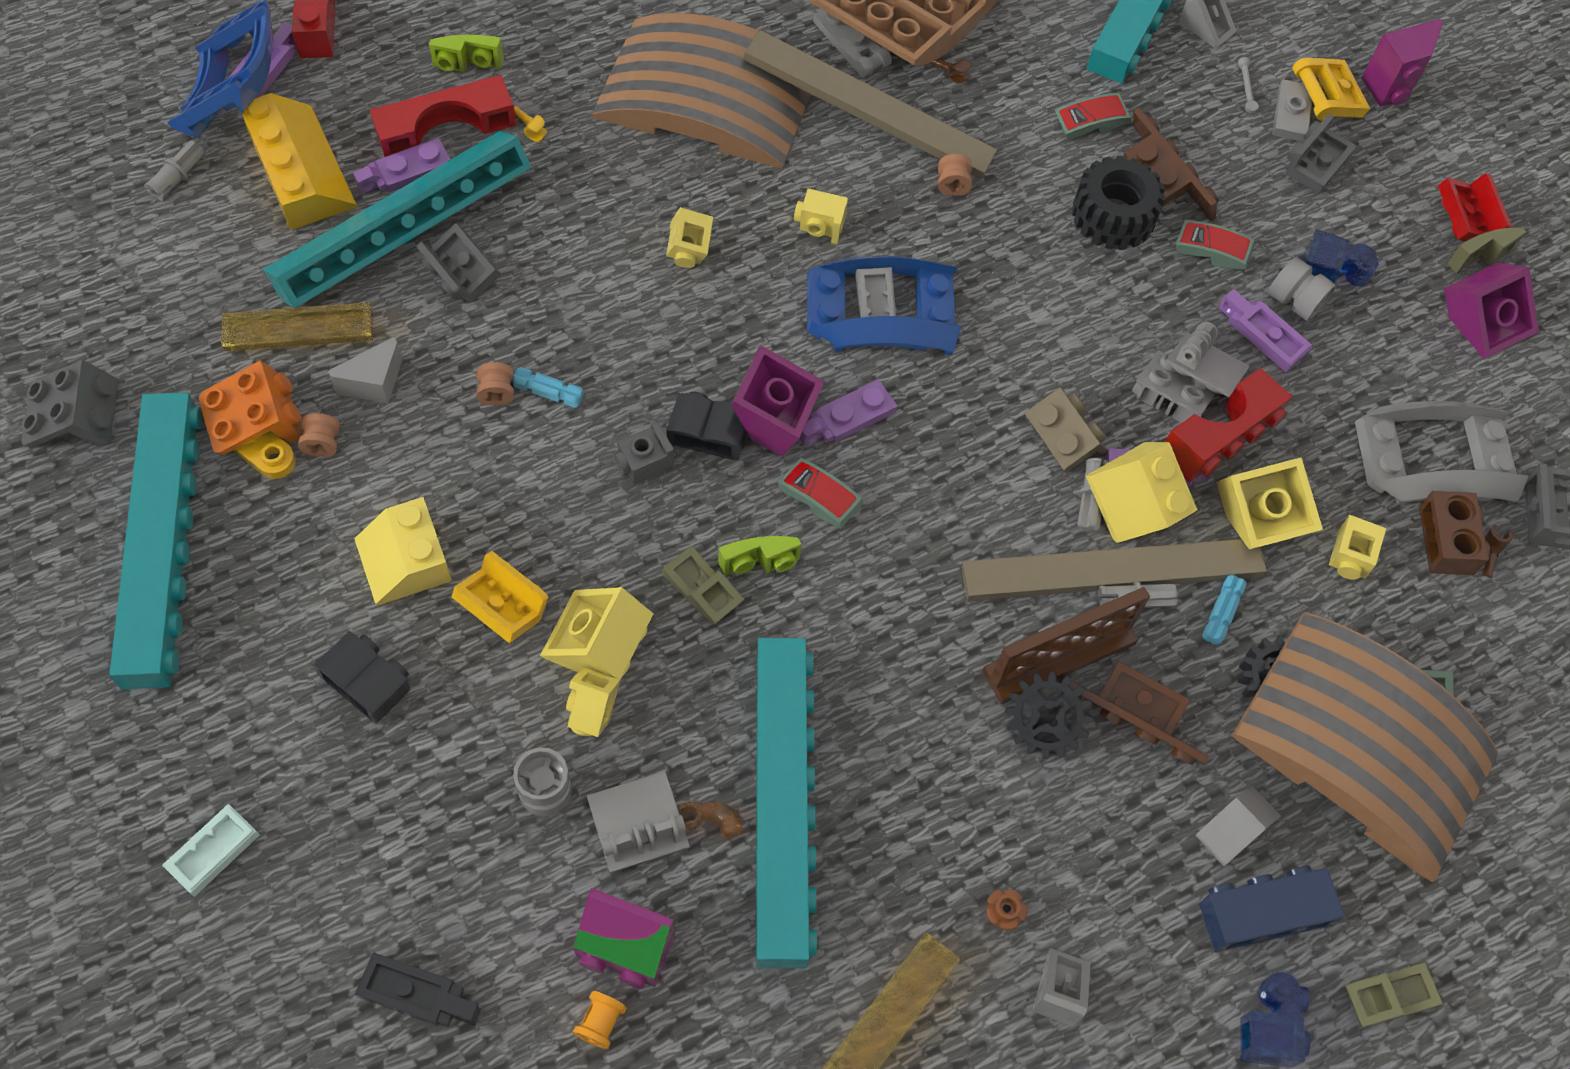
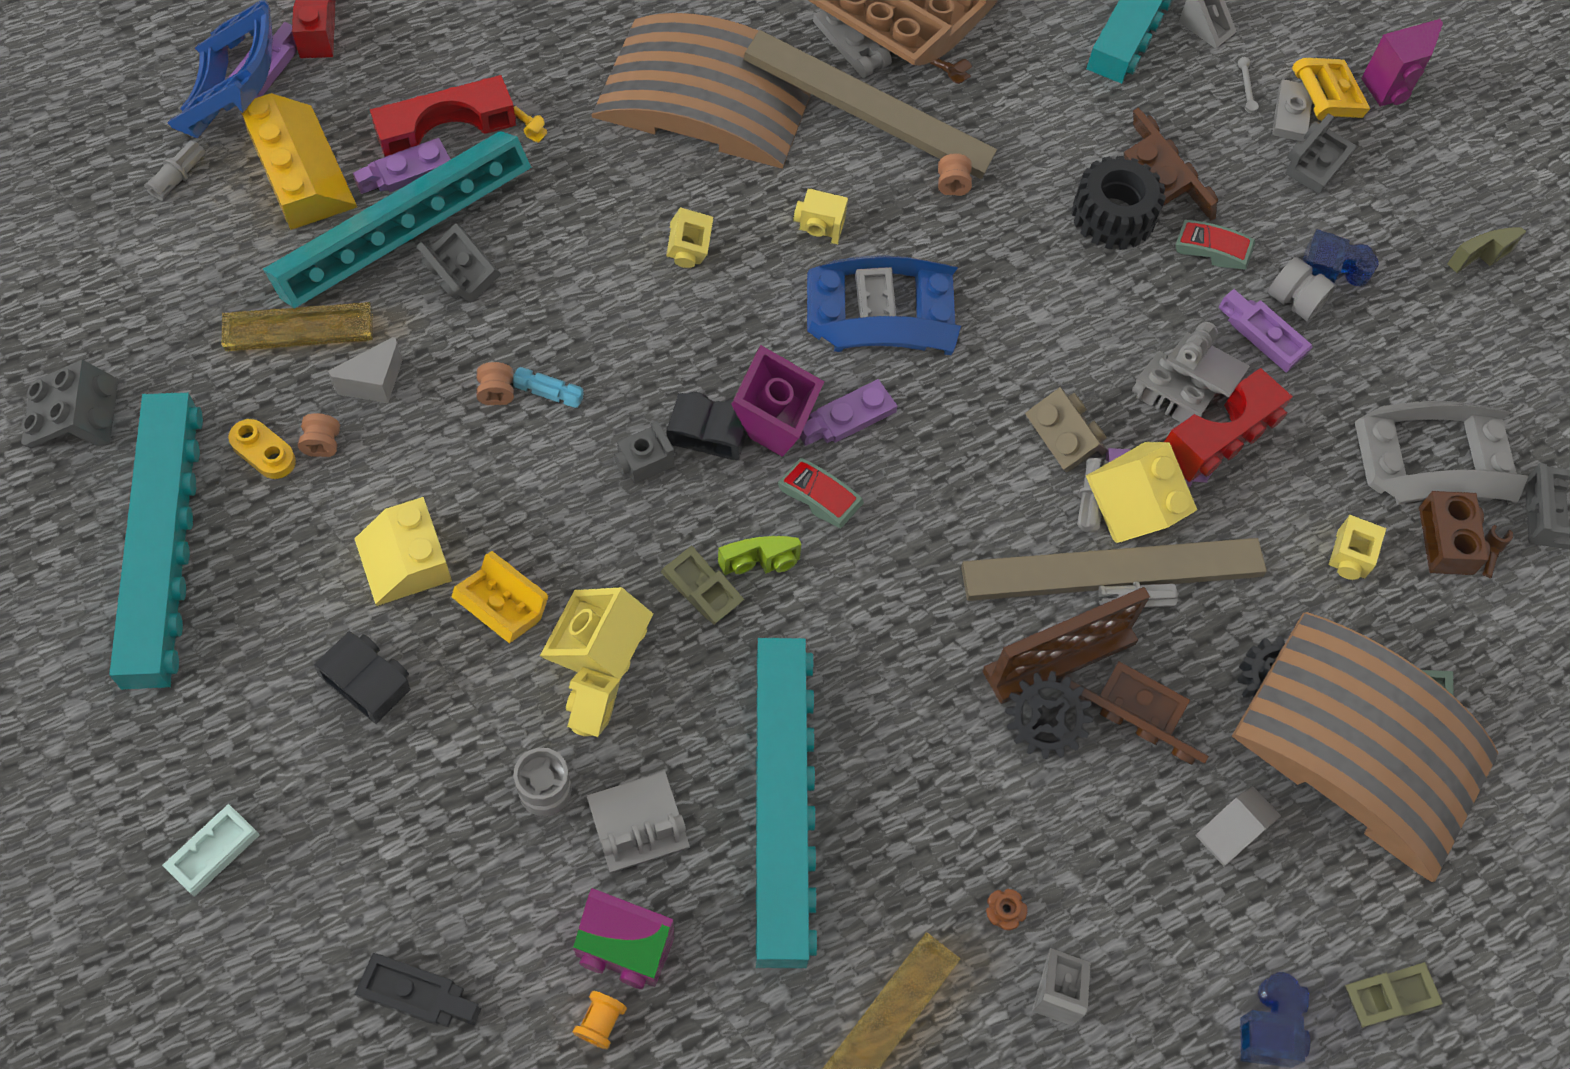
orange bracket [199,360,303,455] -> none
lime slope [429,35,504,72] -> none
clear orange arm [678,801,742,838] -> none
slope [1054,93,1132,140] -> none
dark blue brick [1199,865,1345,953] -> none
medium azure axle [1202,575,1246,645] -> none
light yellow slope [1216,457,1323,550] -> none
red bracket [1438,173,1512,242] -> none
magenta slope [1444,263,1539,358] -> none

